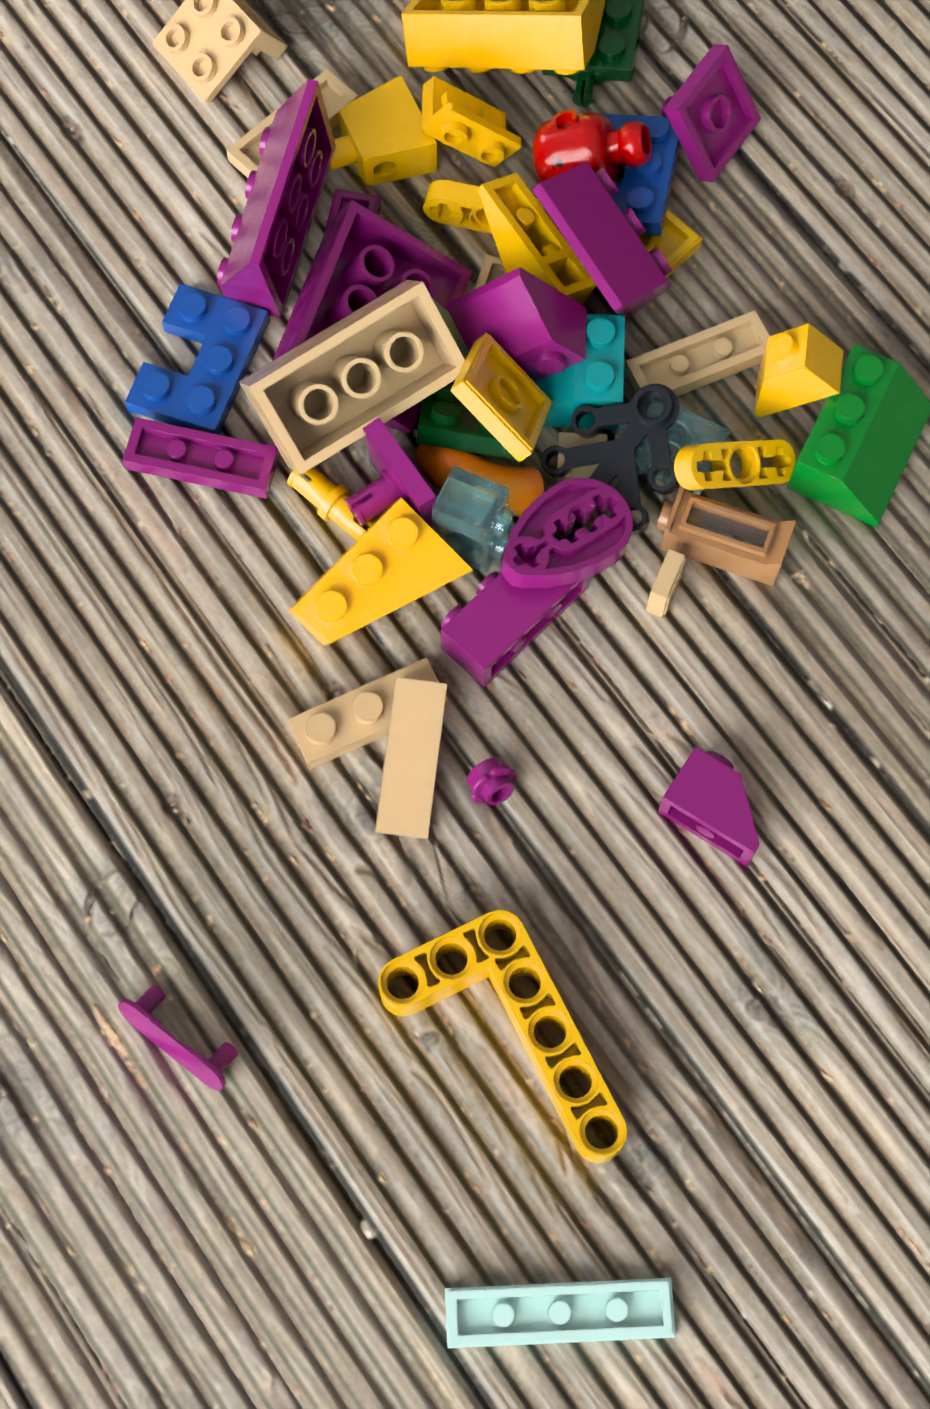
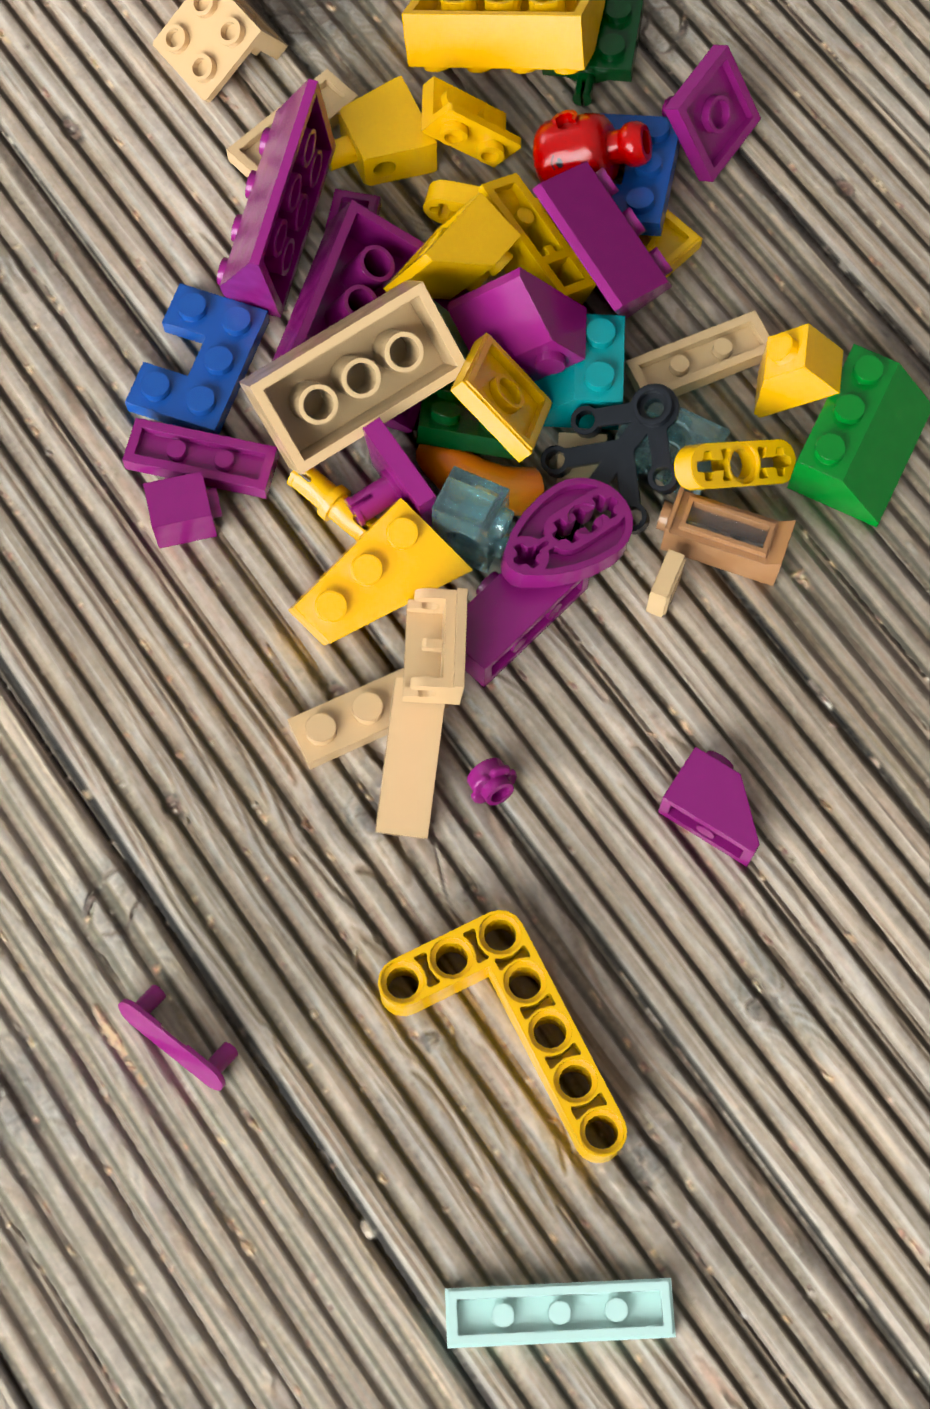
none -> magenta brick [143,471,223,549]
none -> yellow slope [383,192,521,300]
none -> tan hinge [402,588,468,705]

